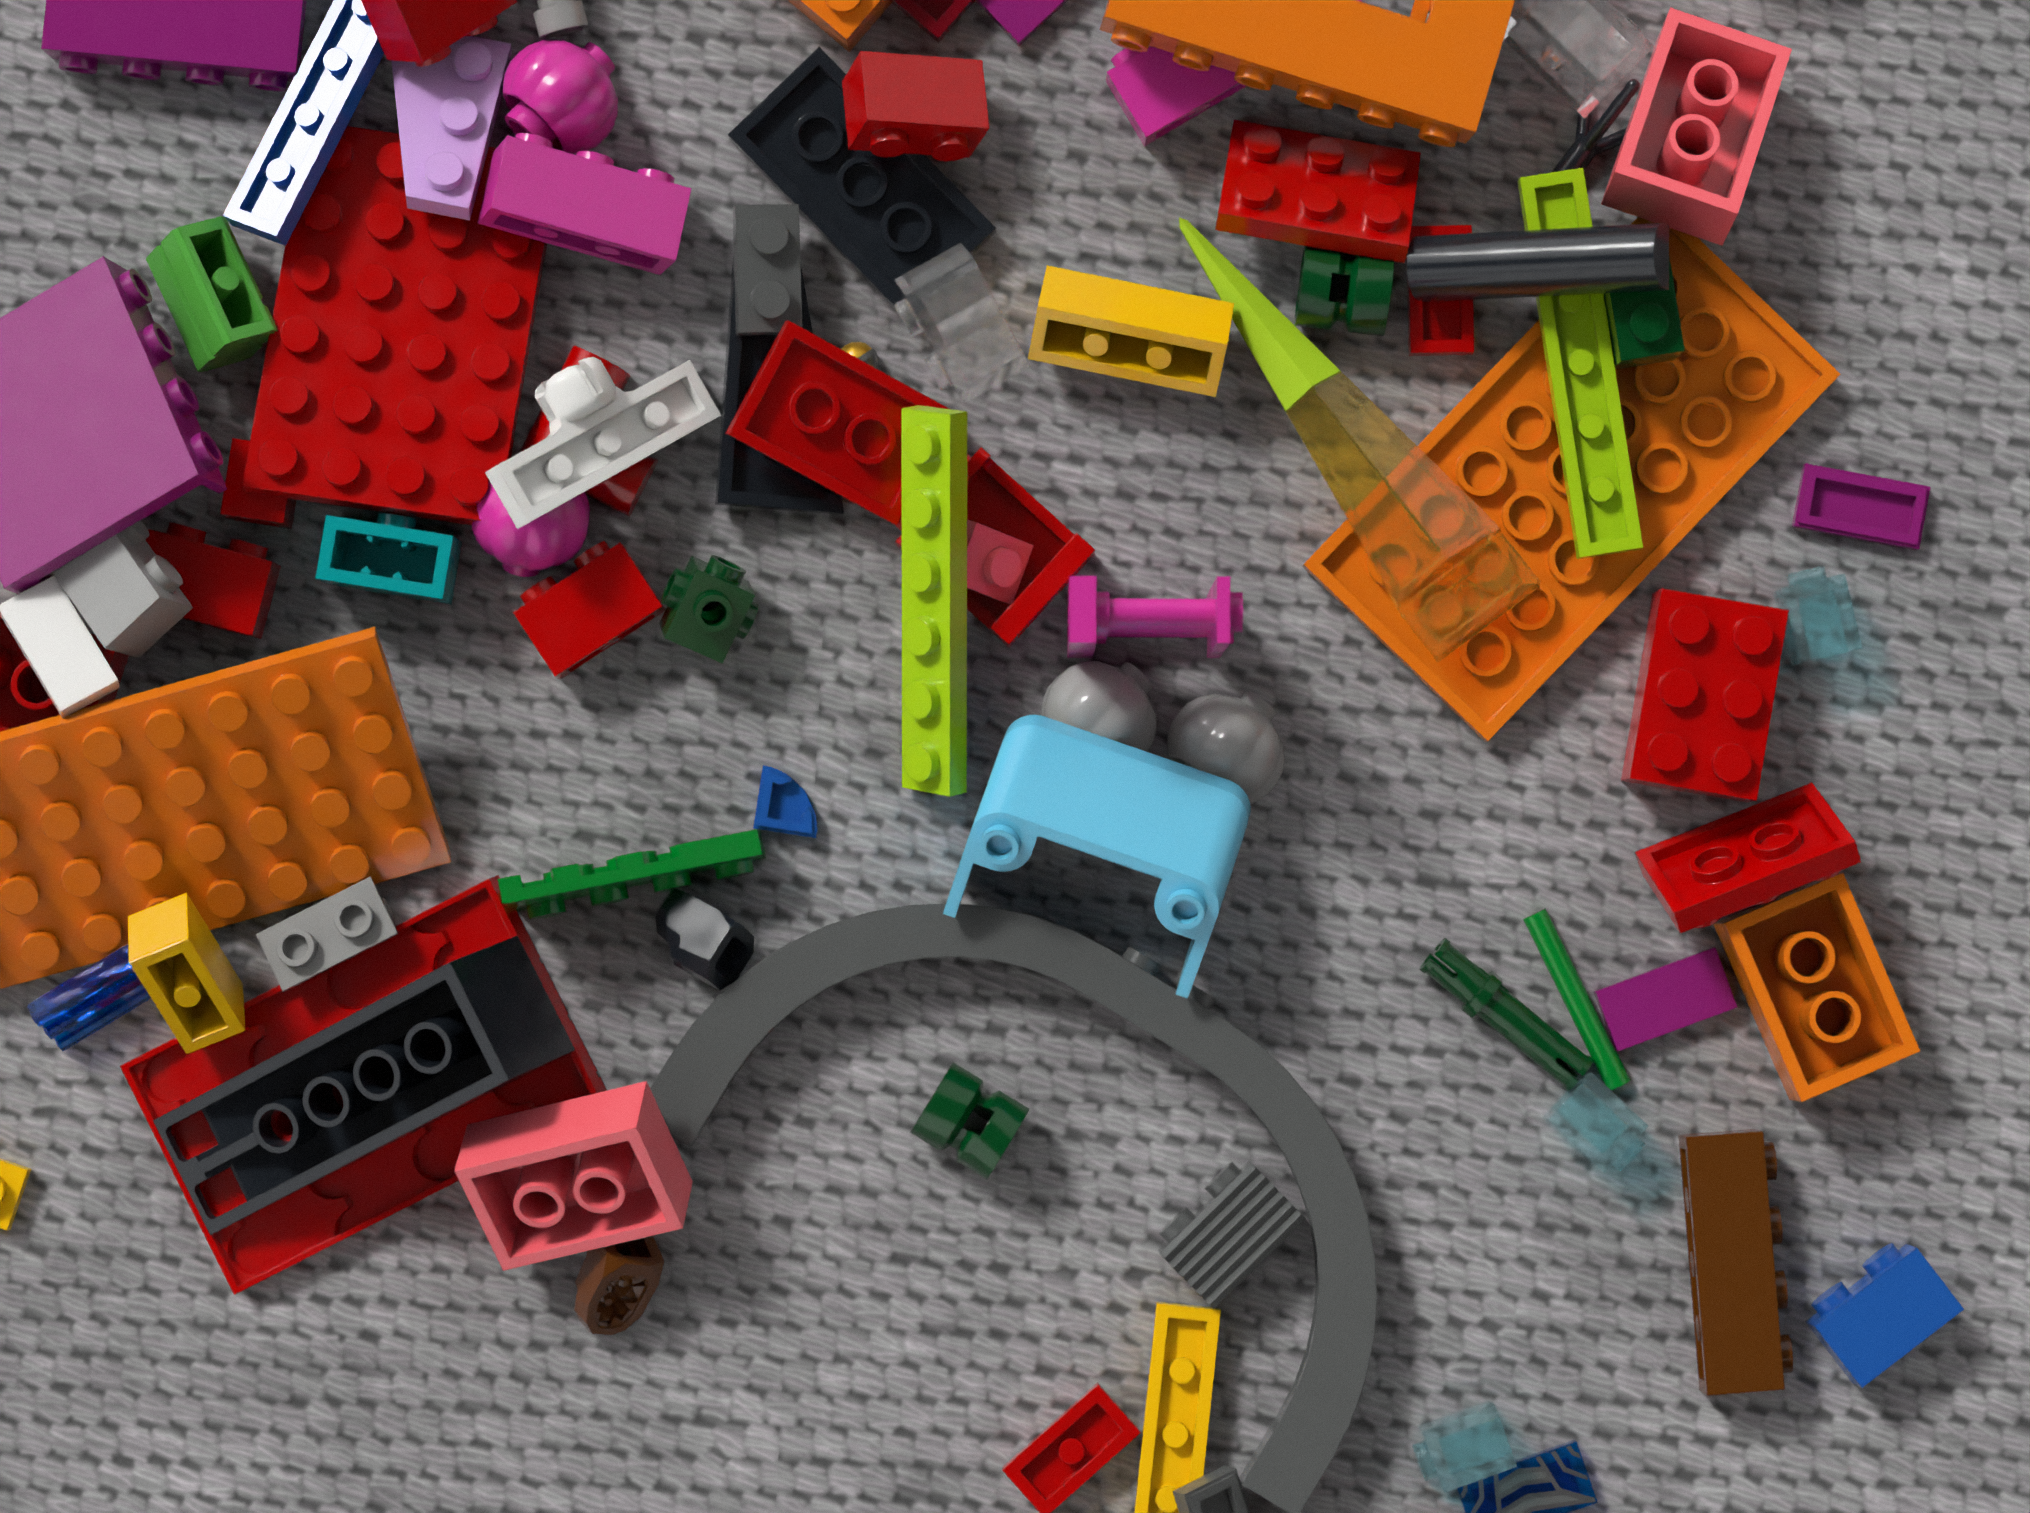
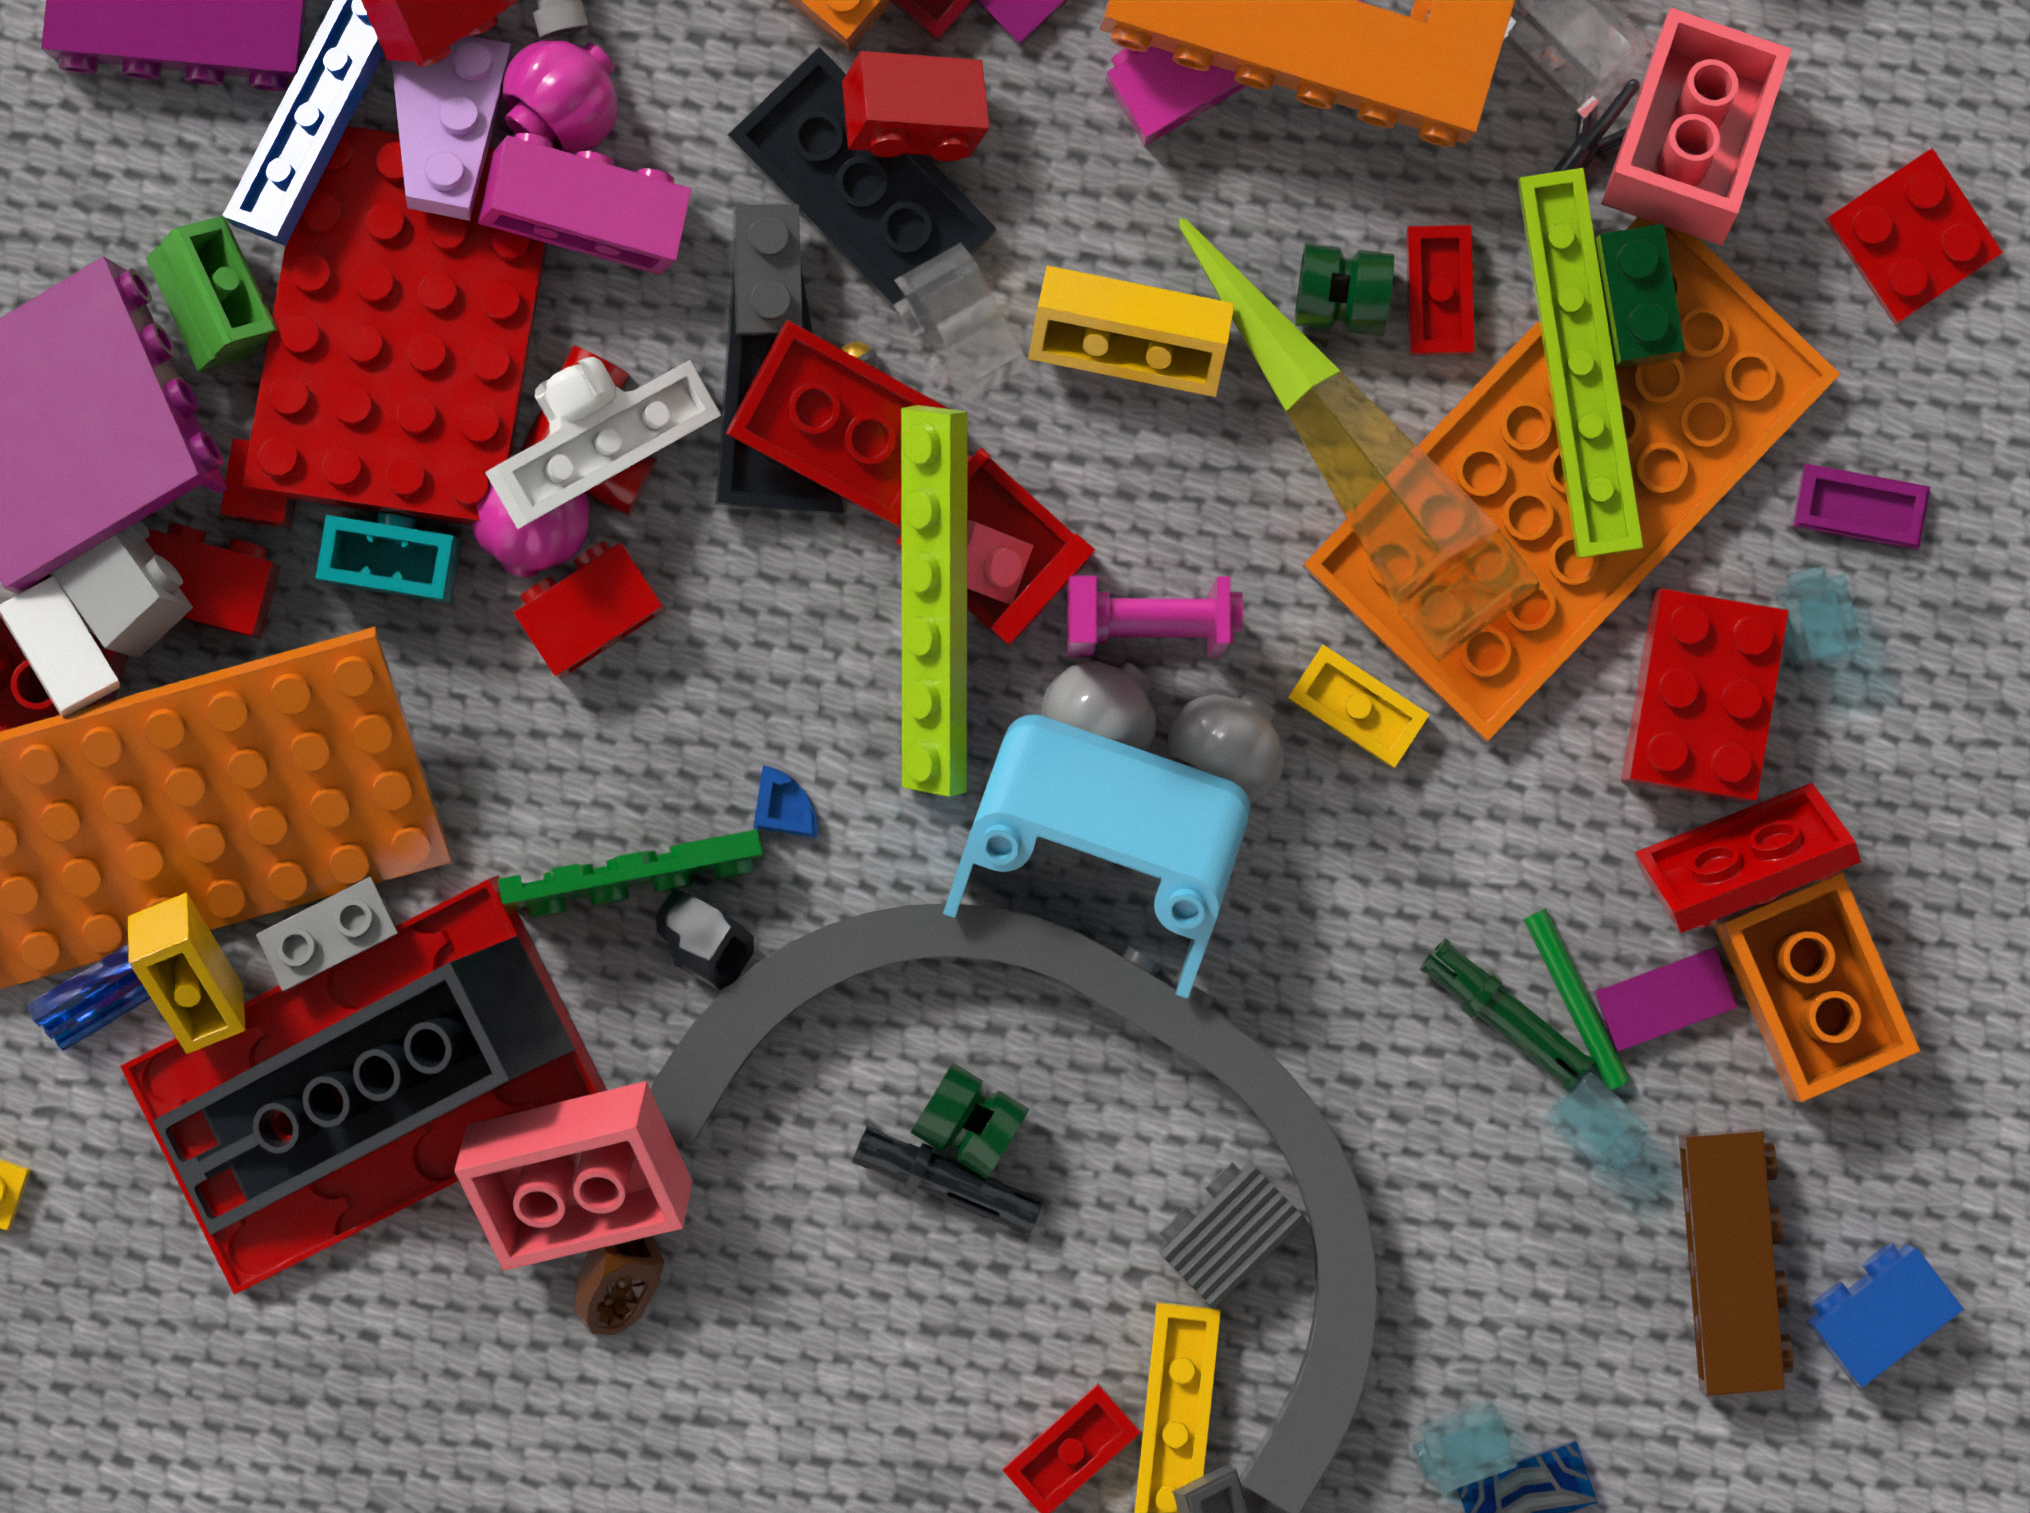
dark green brick [659,555,758,664] -> none
red plate [1215,120,1421,263] -> none
black brick [1407,223,1669,302] -> none
none -> black pin [851,1125,1044,1237]
none -> yellow plate [1287,645,1430,769]
none -> red plate [1824,148,2003,325]

